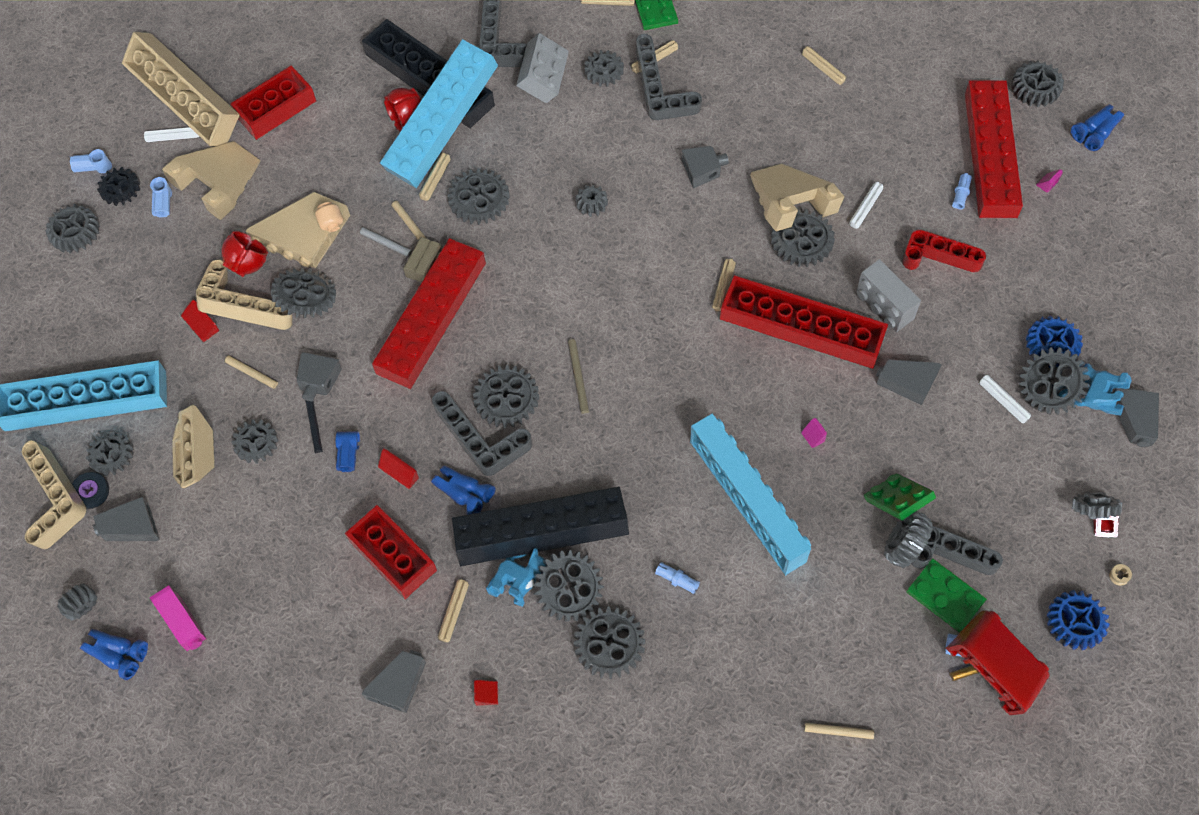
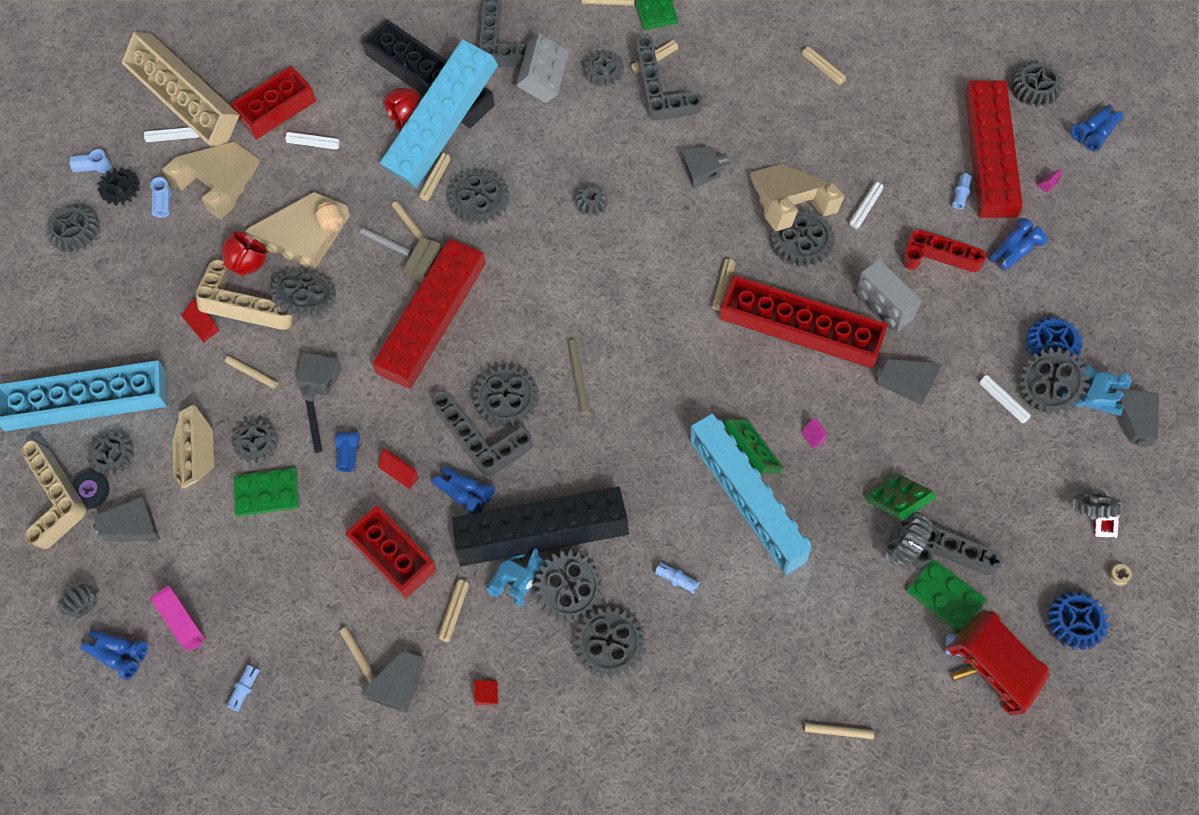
none -> light blue pin [226,665,260,712]
none -> green plate [234,467,299,517]
none -> white axle [286,132,340,149]
none -> tan bar [340,627,376,683]
none -> green plate [724,419,784,474]
none -> blue piece [990,218,1048,271]

